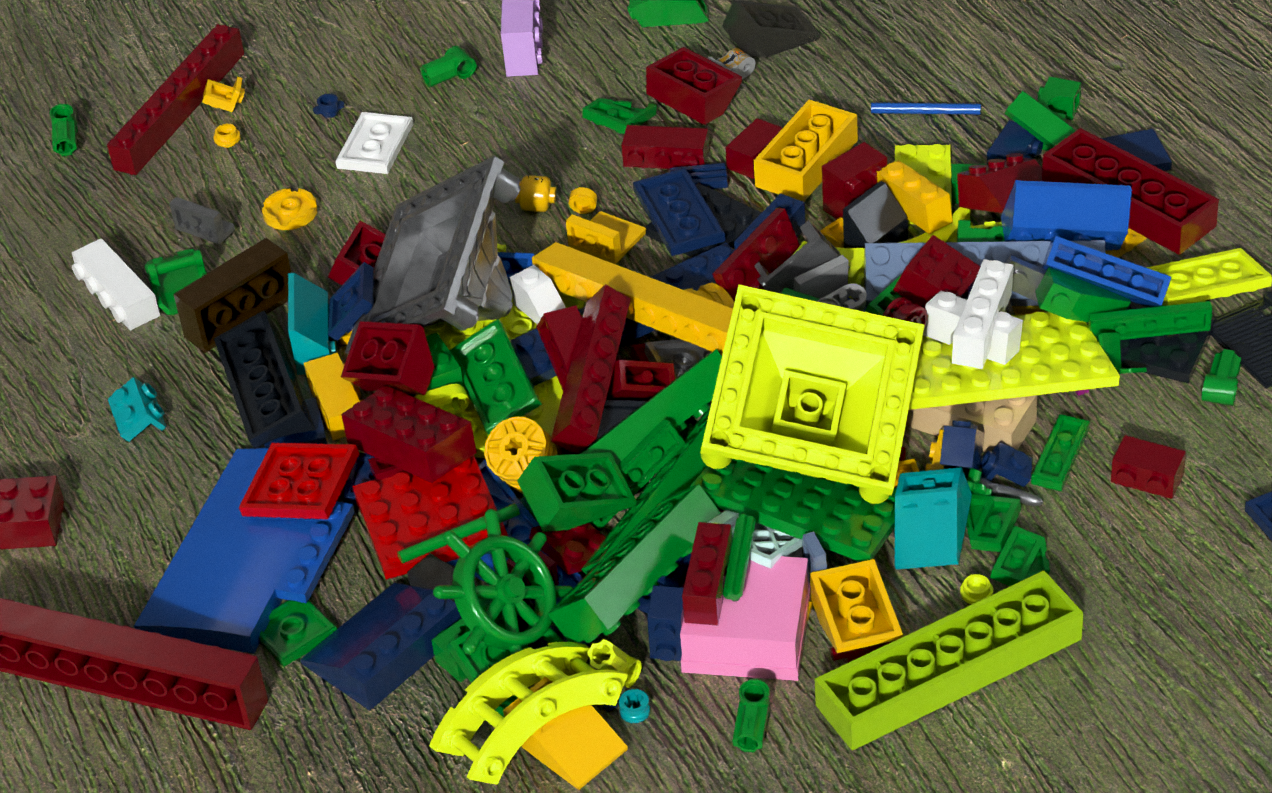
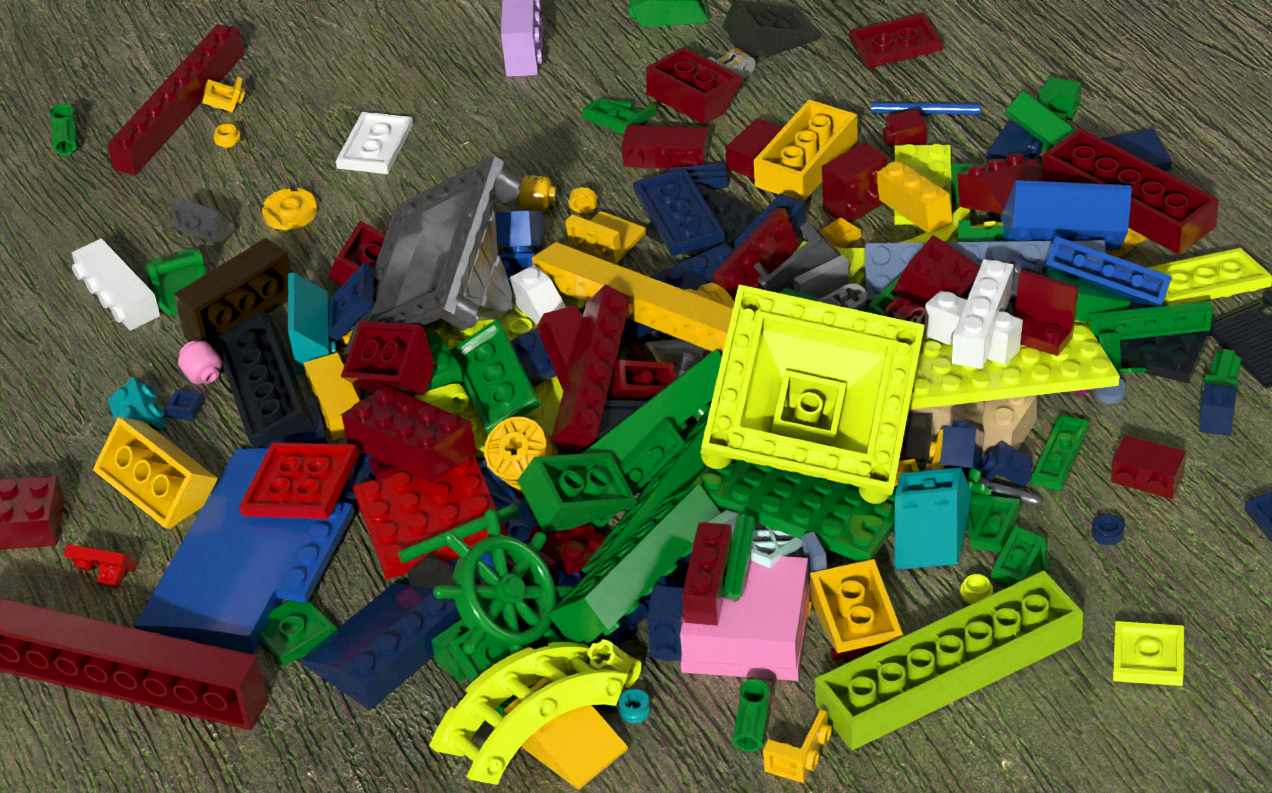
dark blue plate [313,94,344,118] -> none
green piece [420,46,477,88] -> none
black slope [843,181,908,248] -> none
none -> red hinge [64,544,137,587]
none -> yellow slope [93,417,218,529]
none -> dark blue tile [164,389,205,421]
none -> bright pink head [178,341,222,385]
none -> blue slope [495,210,545,253]
none -> dark blue pin [595,602,648,647]
none -> yellow bracket [763,709,832,783]
none -> dark red plate [849,13,942,68]
none -> dark red brick [882,109,926,153]
none -> clear smoke brick [902,413,932,462]
none -> dark red bracket [1013,270,1079,356]
none -> dark blue tile [1091,514,1125,545]
none -> sand blue tile [1094,378,1126,404]
none -> neon yellow plate [1113,621,1184,686]
none -> dark blue brick [1199,383,1237,436]

